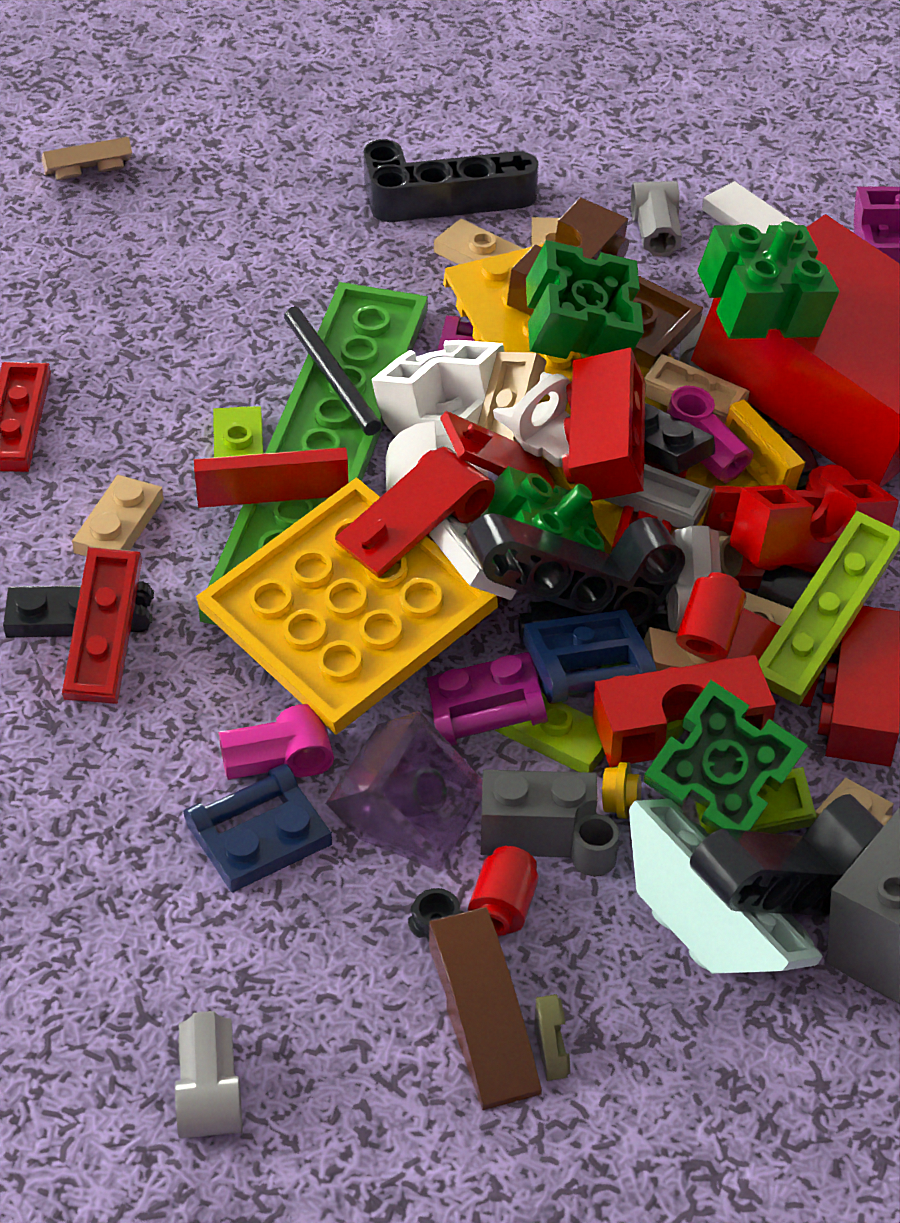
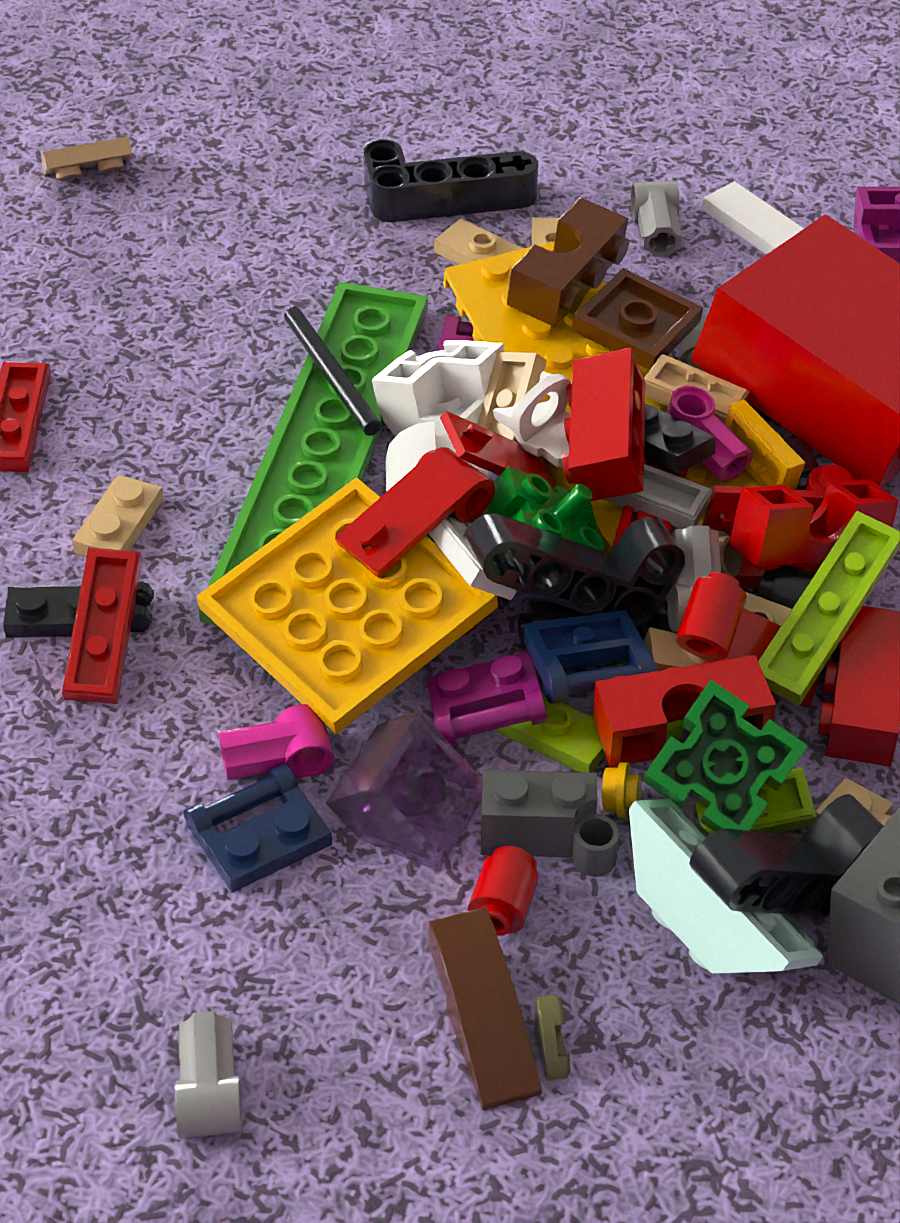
red tile [194,447,349,508] -> none
lime plate [213,406,264,458] -> none
black plate [408,888,464,942] -> none
green brick [526,240,644,359] -> none
green brick [697,221,840,339] -> none

